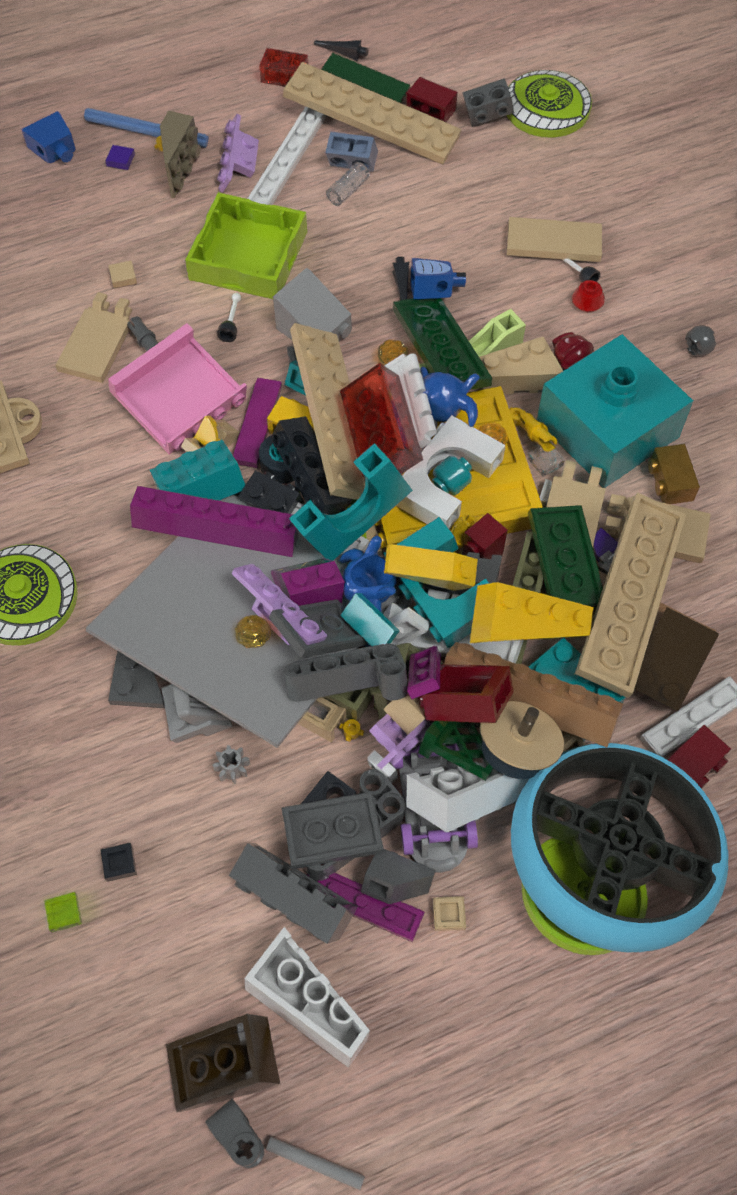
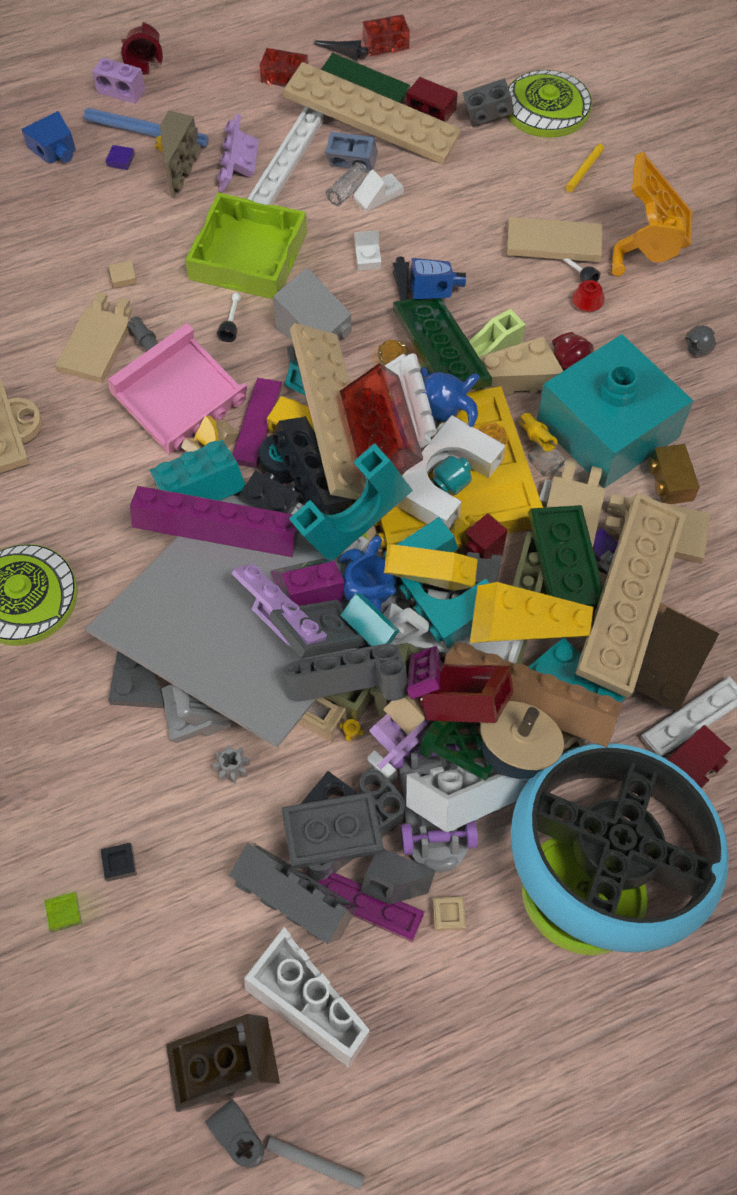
clear yellow plate [235,615,271,648] -> none
yellow piece [509,407,526,426] -> none
none -> lavender brick [92,58,145,104]
none -> dark red helmet [121,22,163,75]
none -> white slope [354,169,404,212]
none -> white slope [354,231,381,271]
none -> clear red brick [363,14,410,56]
none -> yellow bar [565,143,605,192]
none -> light orange plate [612,151,693,276]

